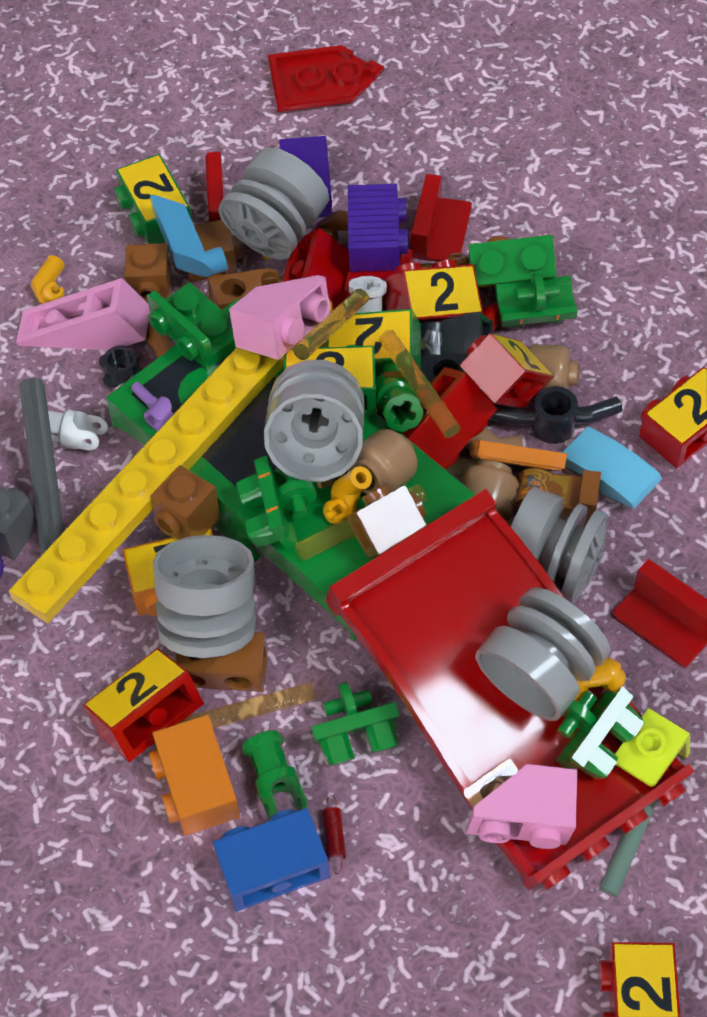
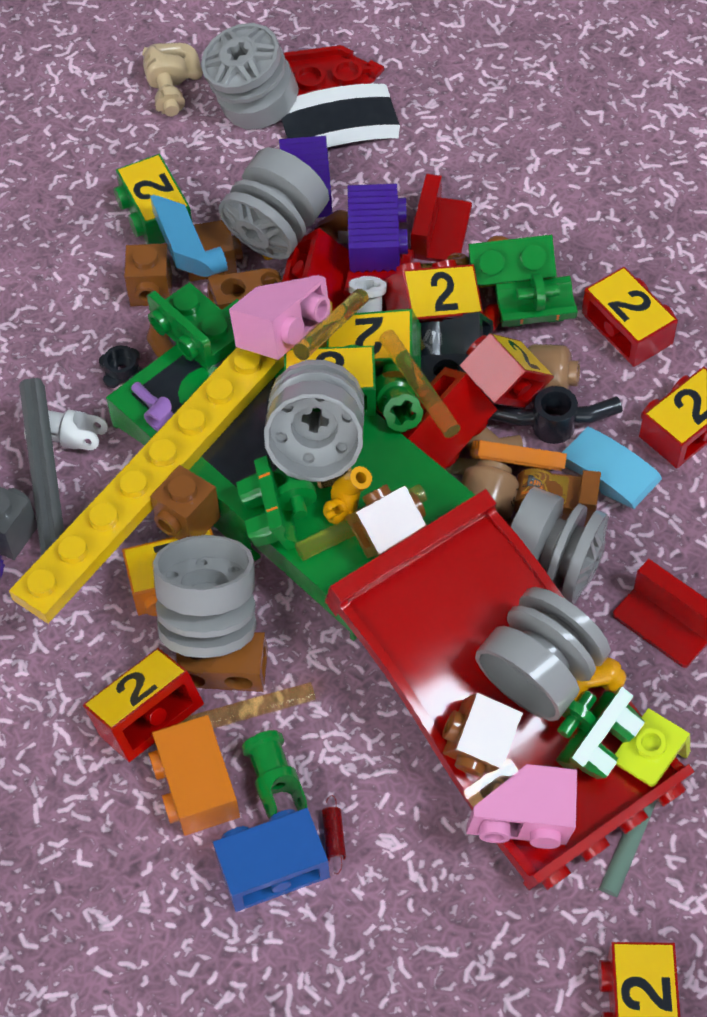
bright pink slope [16,278,150,350] -> none
light orange arm [31,255,65,305] -> none
red tile [205,151,225,222] -> none
green hips [309,682,400,767] -> none
medium nougat head [349,429,417,494] -> none
none -> tan piece [142,43,203,116]
none -> light grey wheel [201,23,299,130]
none -> sticker [281,84,400,148]
none -> brick [442,693,523,777]
none -> brick [582,267,678,367]

